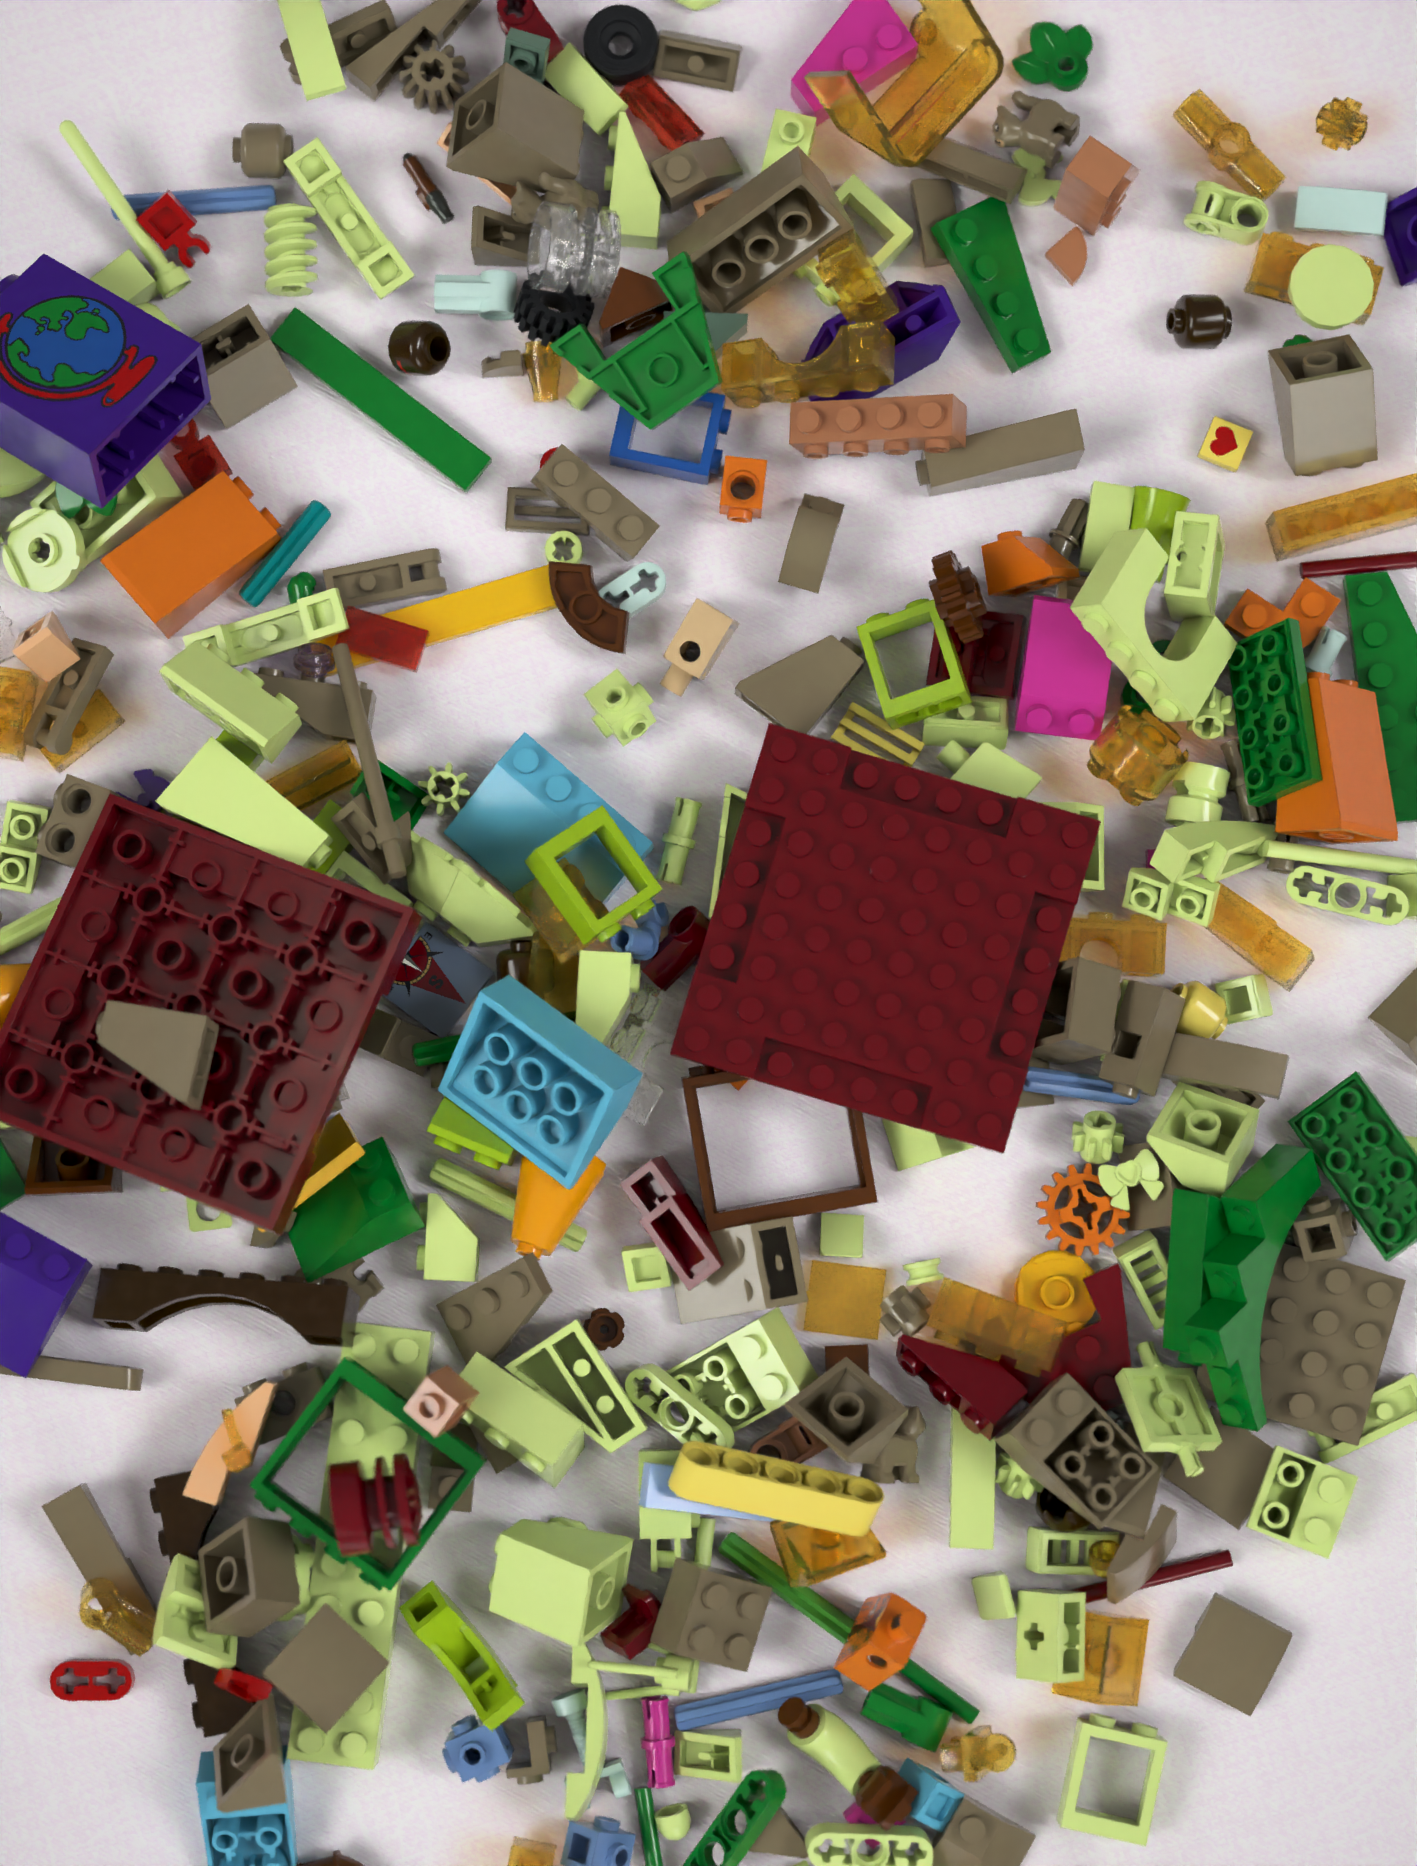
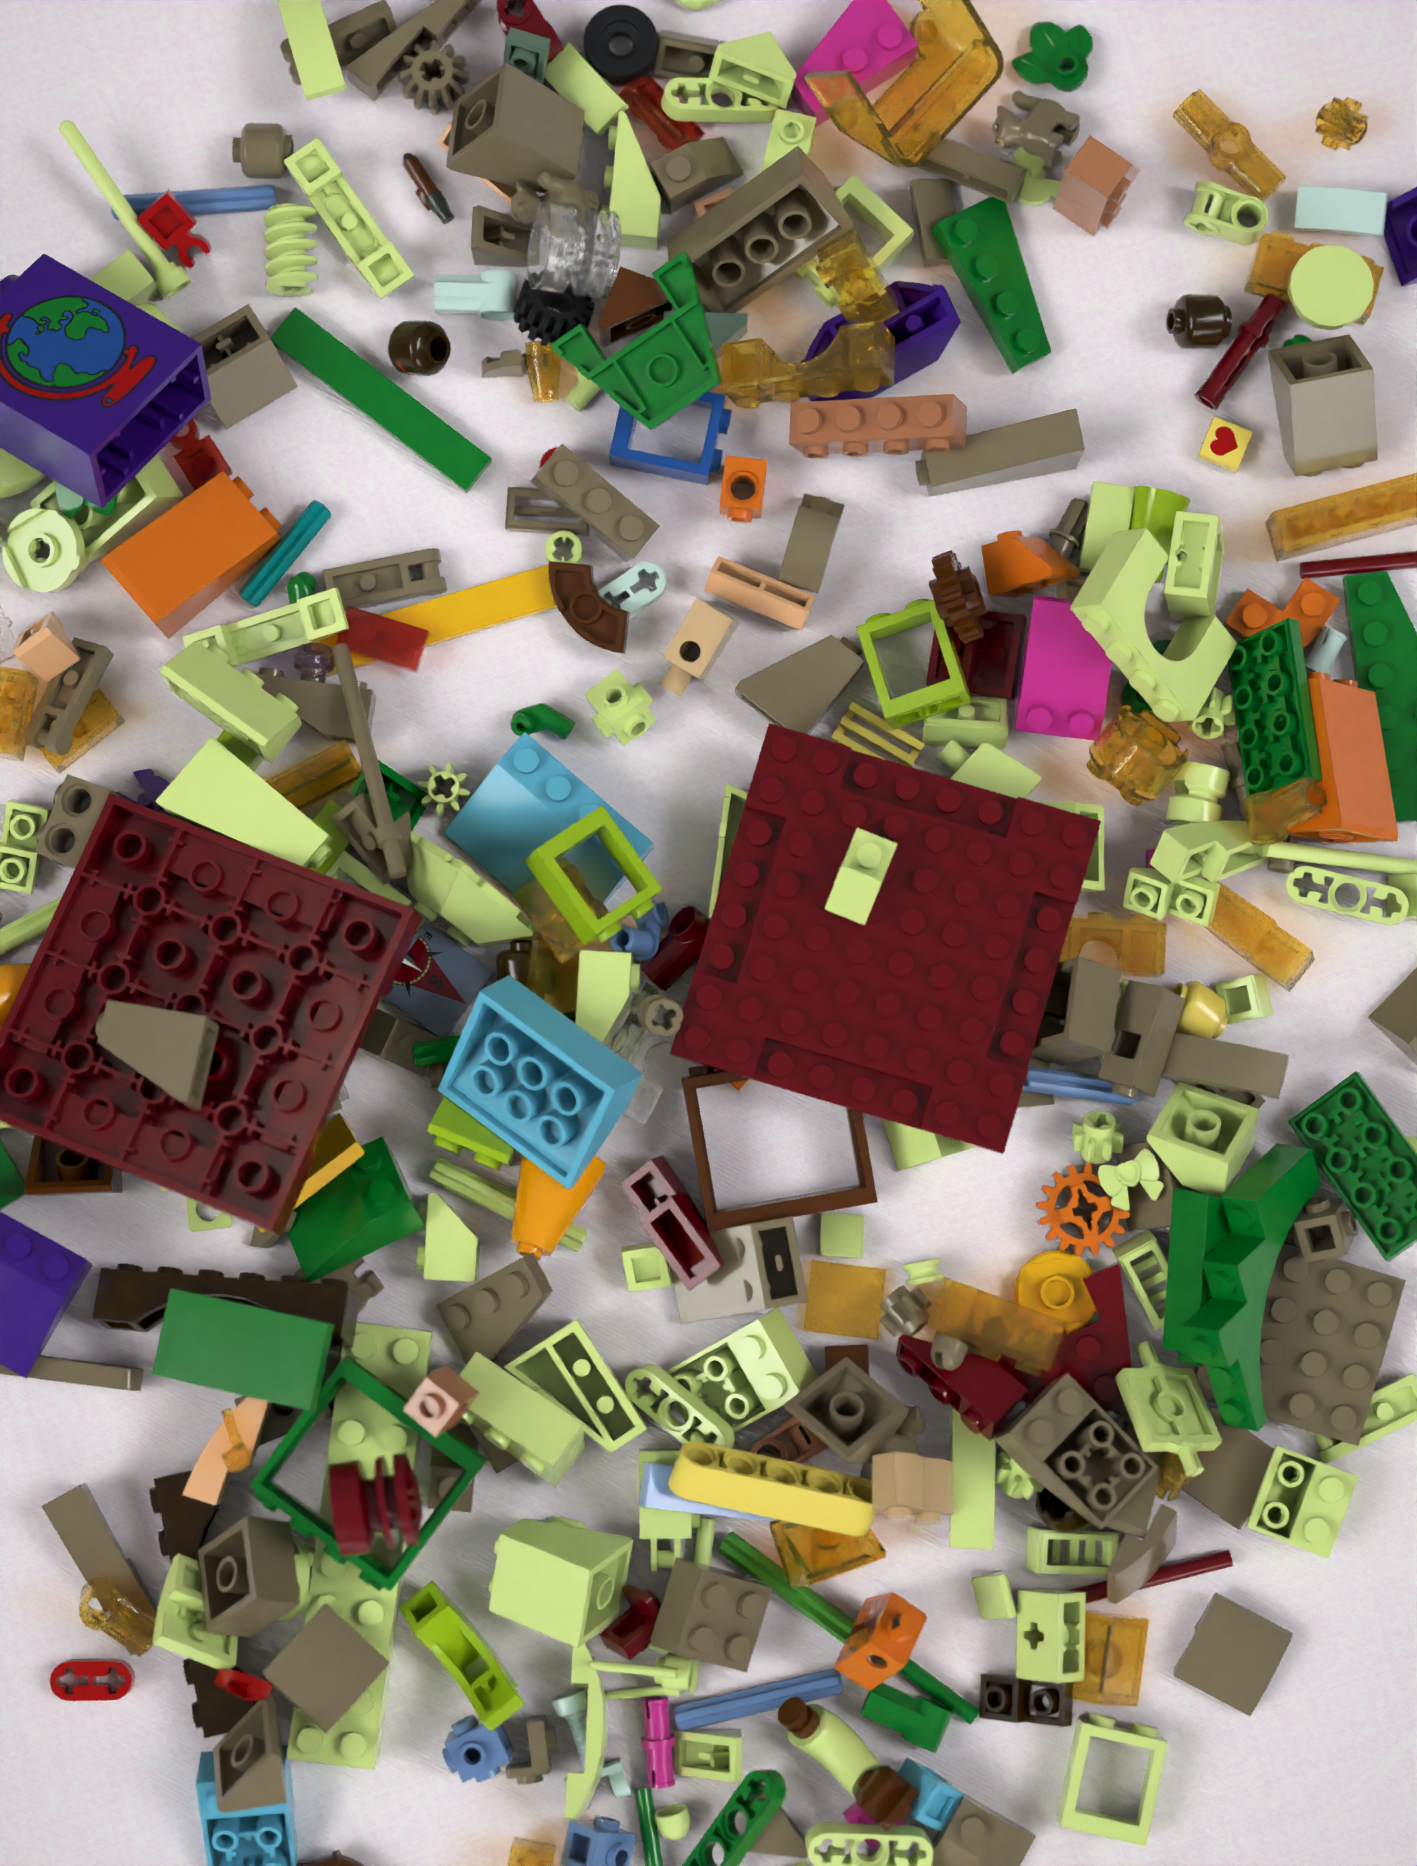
reddish brown plate [583,1308,625,1351] -> none
yellowish green pin [655,797,702,885] -> none
clear yellow hips [940,1725,1017,1782] -> none
nougat tile [1044,225,1087,287] -> none
clear yellow hinge [1089,1540,1120,1579] -> none
none -> green tile [152,1288,334,1411]
none -> green arm [510,703,575,740]
none -> dark tan bush [637,994,683,1037]
none -> yellowish green beam [661,77,780,123]
none -> light nougat piece [704,556,815,630]
none -> yellowish green slope [708,31,797,109]
none -> yellowish green slope [824,828,897,926]
none -> tan brick [872,1452,953,1524]
none -> dark tan hinge [930,1335,968,1371]
none -> dark brown slope [979,1673,1074,1727]
none -> clear yellow pin [1156,1453,1194,1501]
none -> dark red pin [1195,293,1289,410]
none -> clear yellow piece [1243,777,1327,845]

